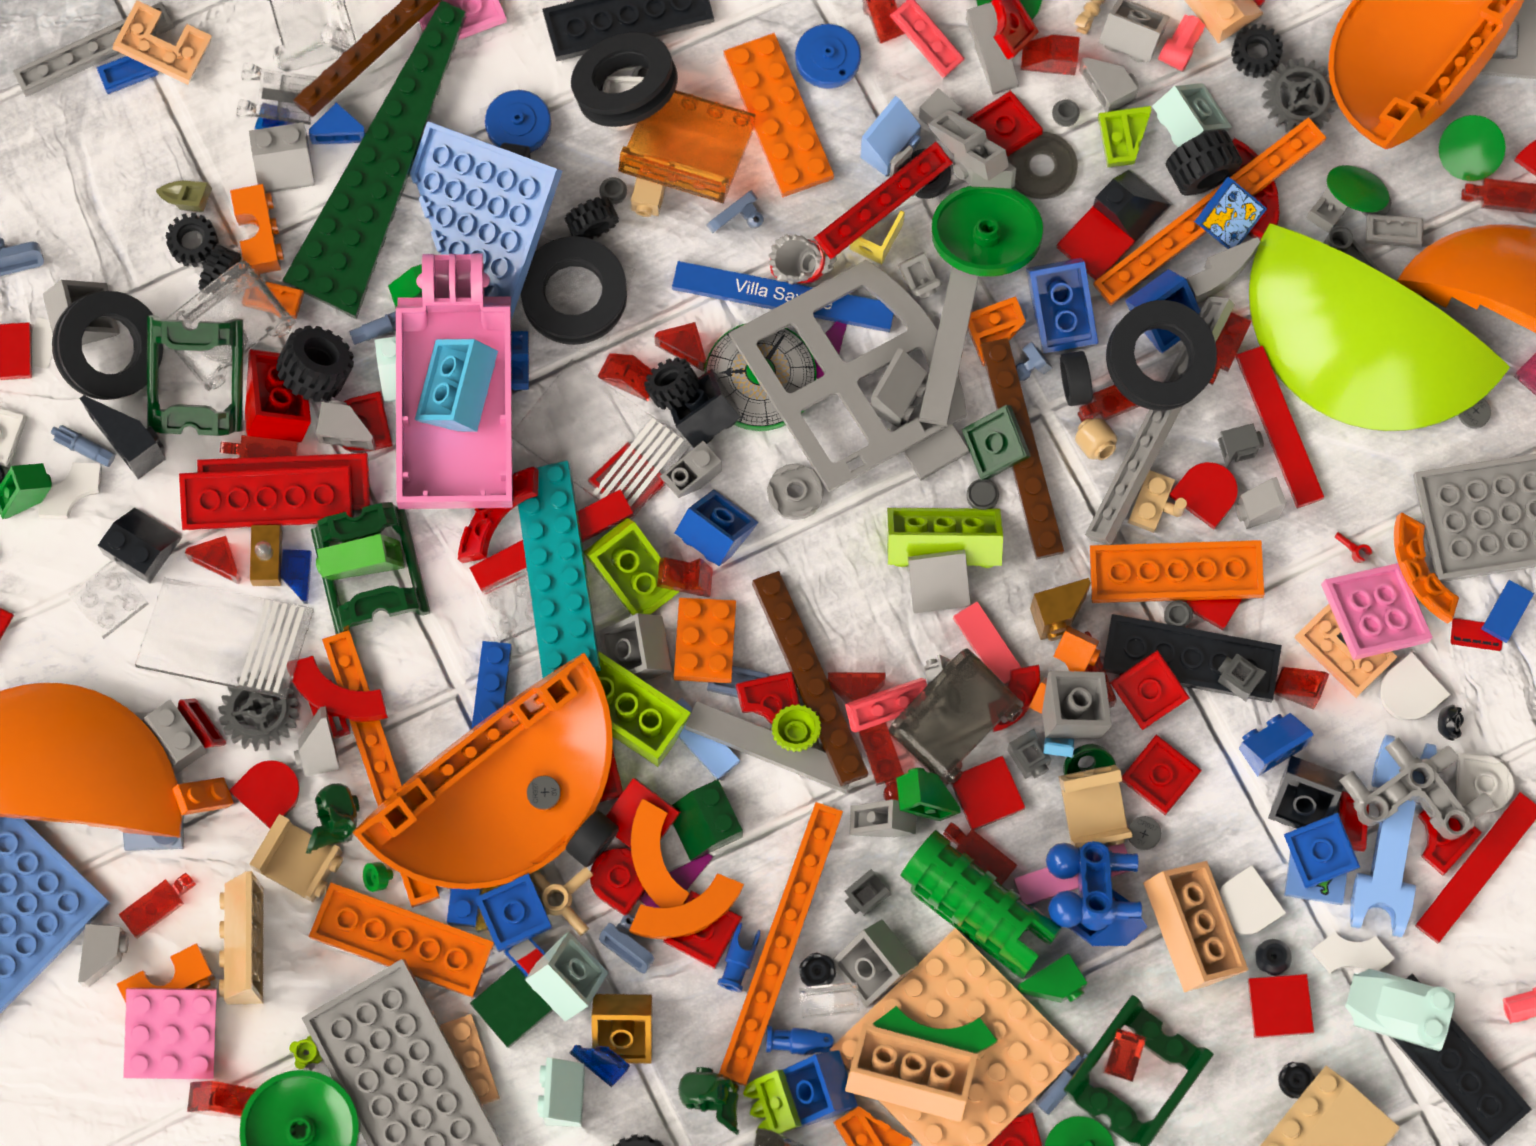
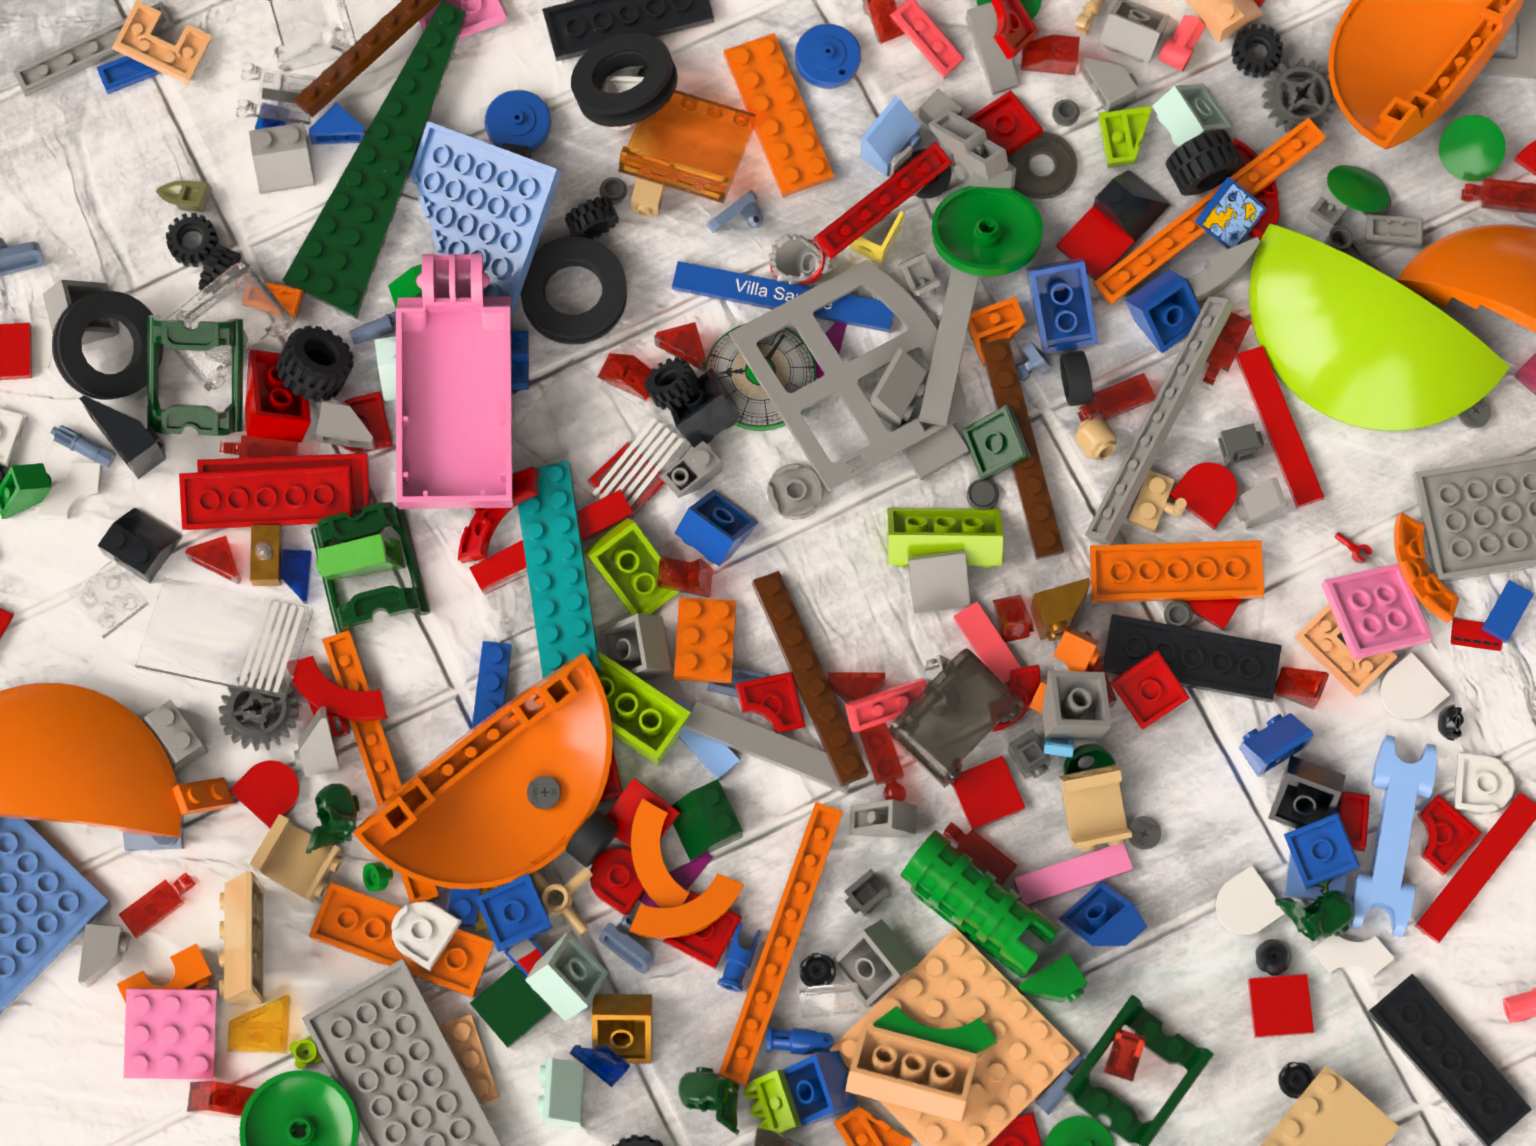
red tile [177,698,227,748] -> none
orange arch [230,184,284,276] -> none
medium azure slope [415,339,498,432] -> none
lime hat [772,704,821,752] -> none
green slope [896,768,961,821] -> none
blue piece [1046,841,1142,931] -> none
black tyre [1106,300,1217,411] -> none
red tile [1122,734,1202,816] -> none
light nougat slope [1143,861,1248,992] -> none
dark grey window [1218,653,1267,701] -> none
light grey pin [1339,737,1494,840] -> none
light aqua slope [1345,969,1456,1051] -> none
none -> clear yellow wing [227,995,291,1054]
none -> white tile [392,901,462,972]
none -> clear red slope [993,595,1034,642]
none -> dark green head [1275,890,1355,941]

